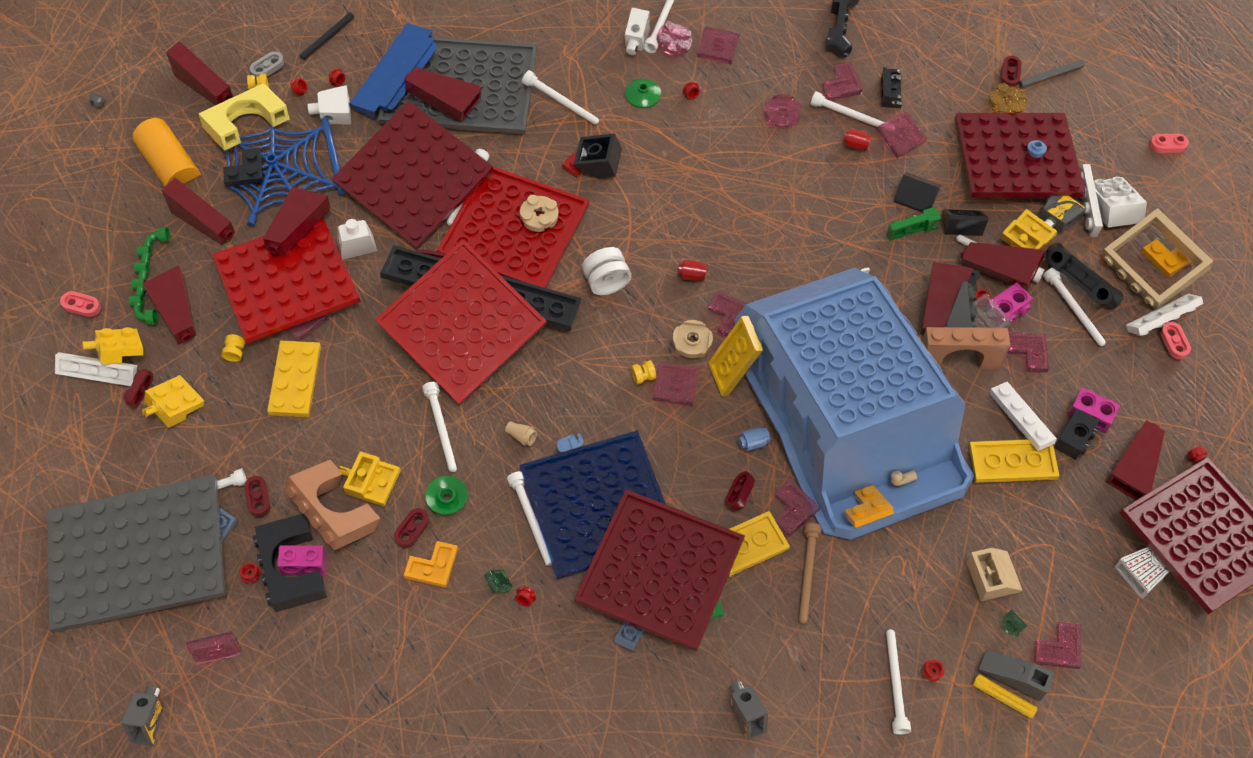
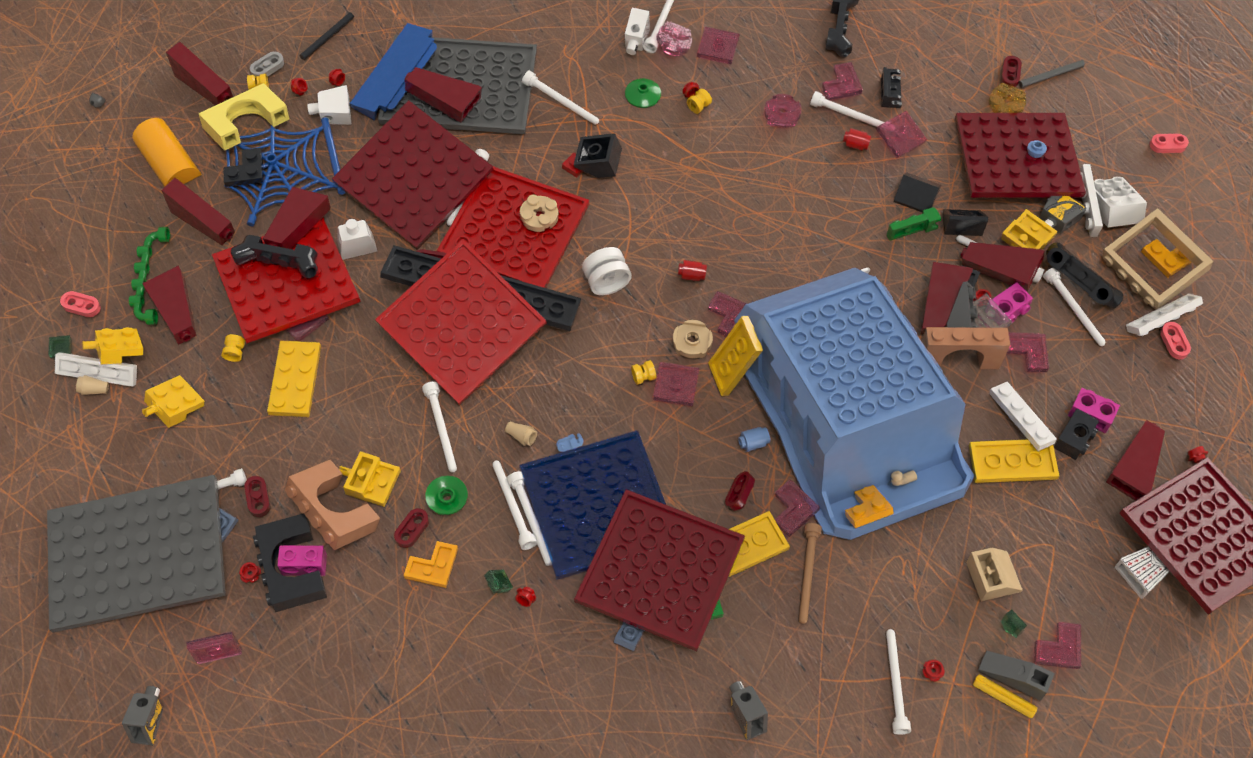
dark red plate [124,369,153,408] -> none
none -> clear green plate [48,335,72,359]
none -> tan cone [76,375,109,395]
none -> black plate [230,235,318,279]
none -> white piece [492,460,537,550]
none -> yellow wheel [687,89,712,114]

